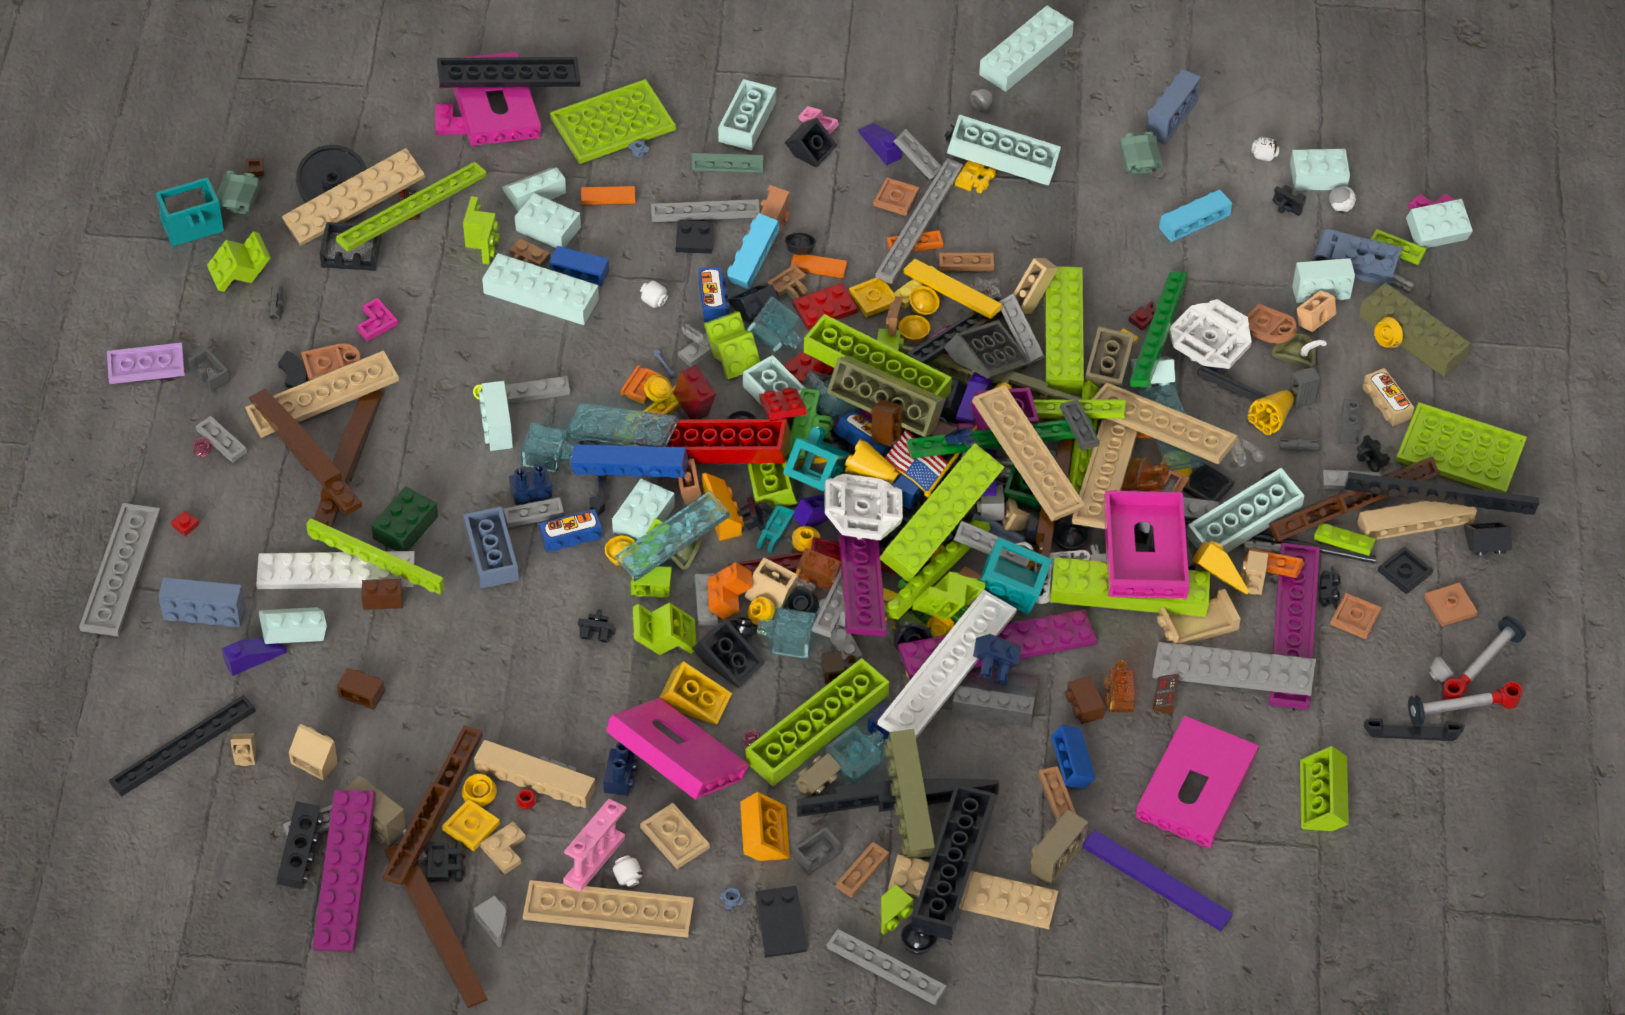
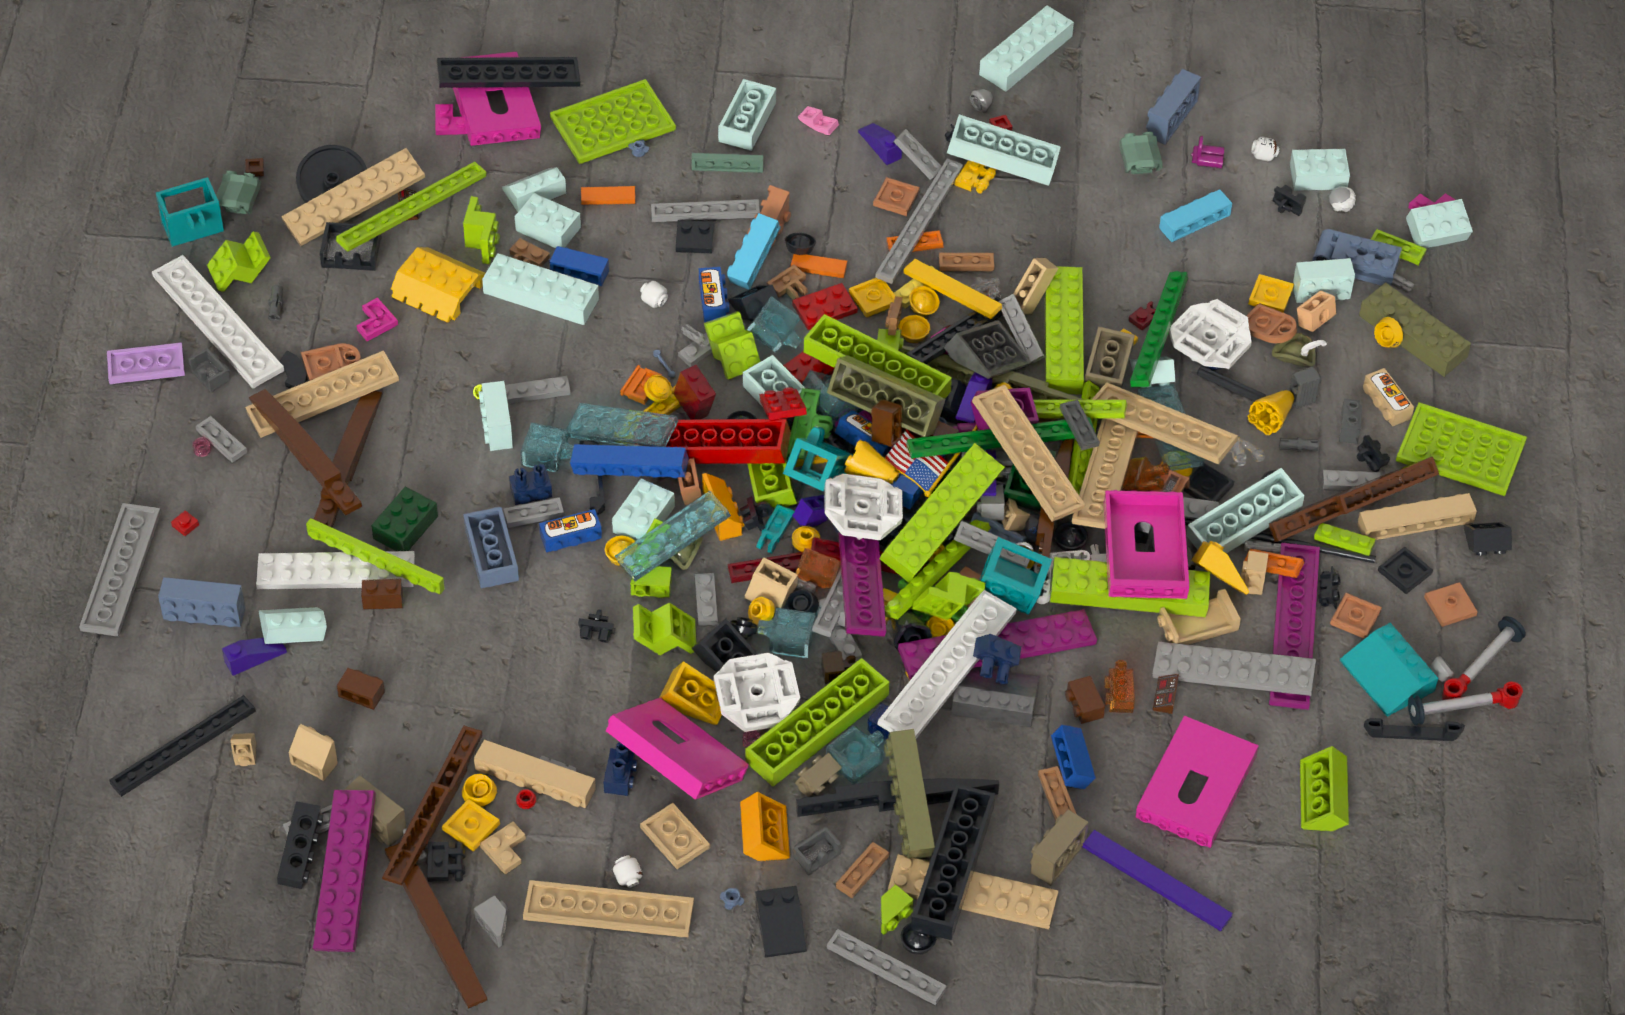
bright pink fence [563,799,626,892] -> none
orange brick [707,562,753,619] -> none
black slope [785,118,837,167] -> none
dark blue plate [944,428,977,446] -> none
black plate [1344,472,1539,515] -> none
none -> white plate [152,255,284,388]
none -> yellow slope [391,247,486,323]
none -> white piece [714,653,800,732]
none -> red plate [989,114,1013,131]
none -> magenta piece [1191,136,1224,168]
none -> yellow plate [1248,274,1294,313]
none -> teal slope [1340,622,1438,717]

